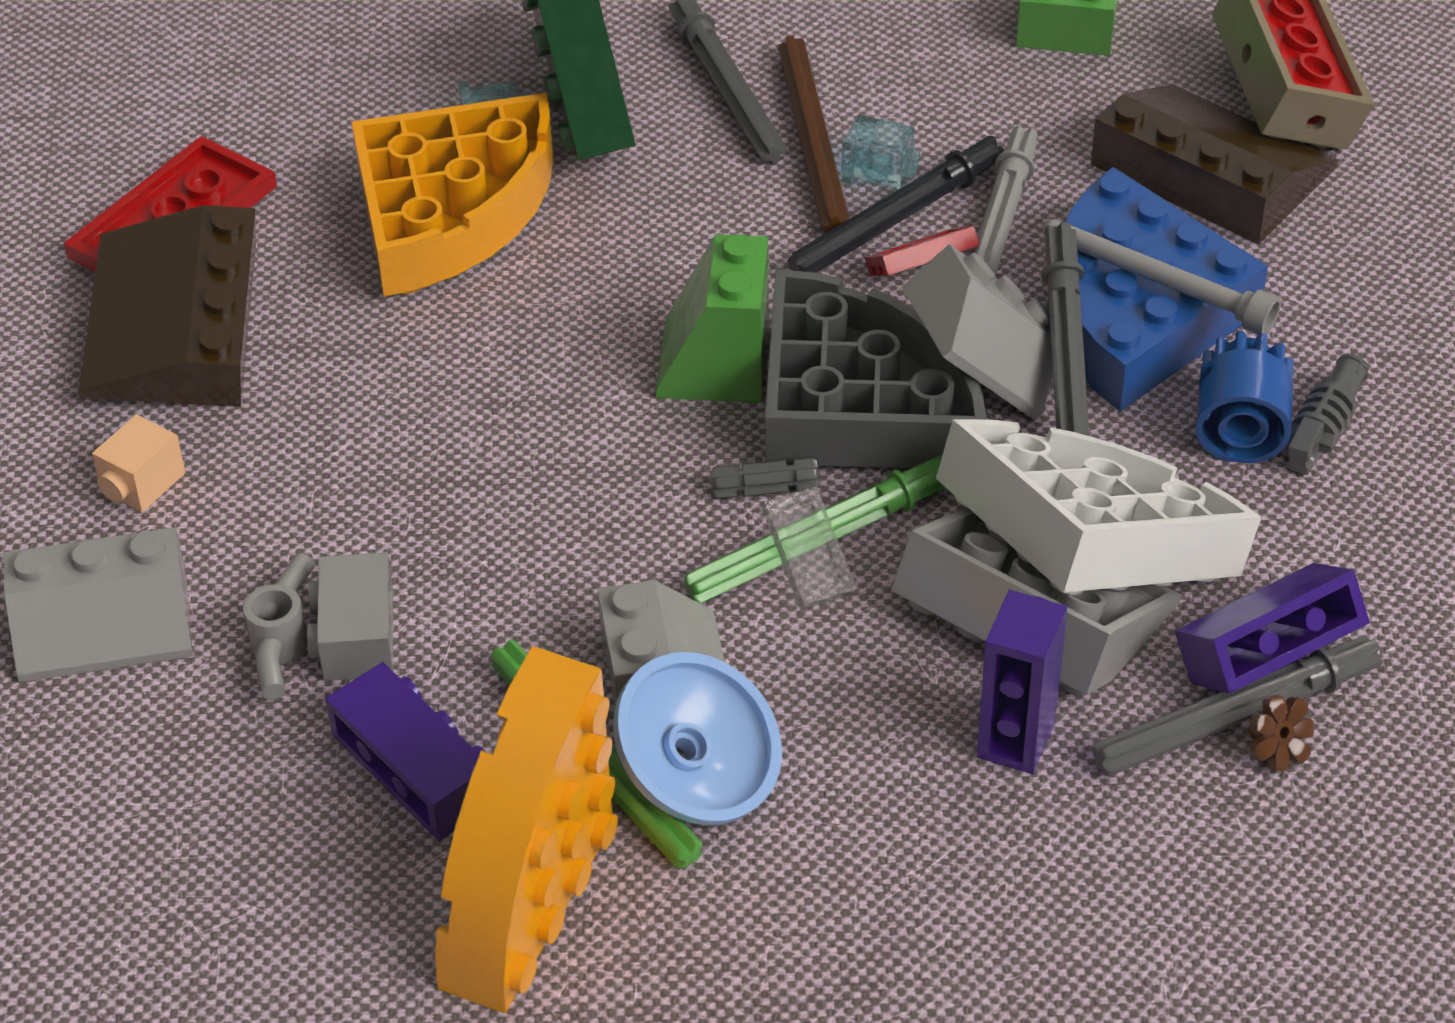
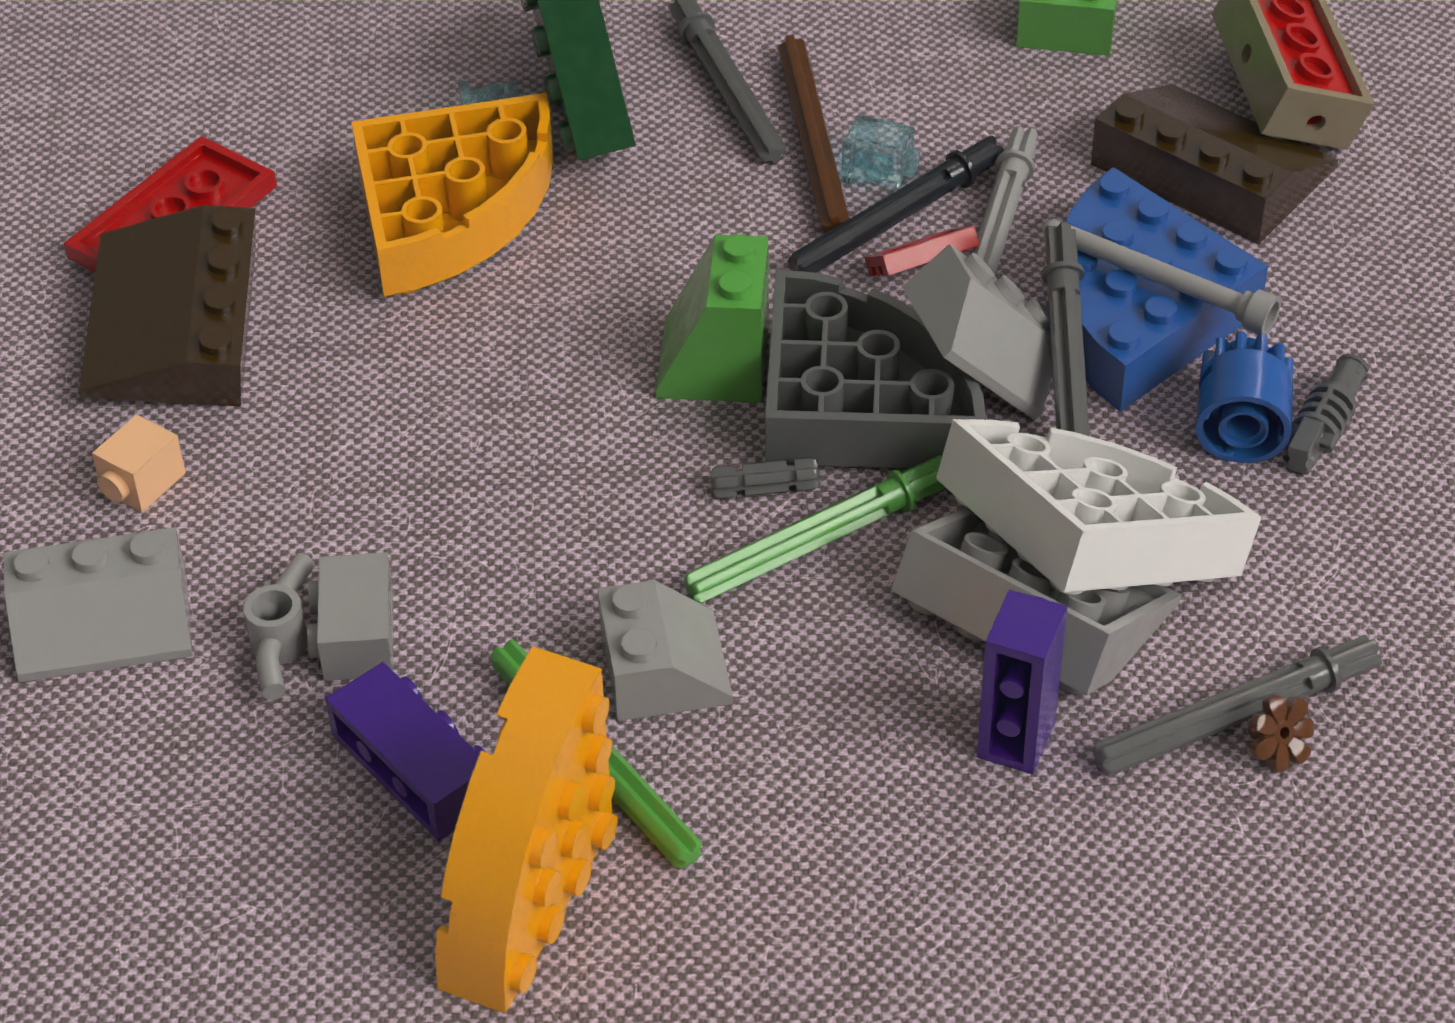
light blue dish [613,652,782,825] -> none
clear tile [762,486,856,611] -> none
dark purple brick [1174,563,1370,694] -> none

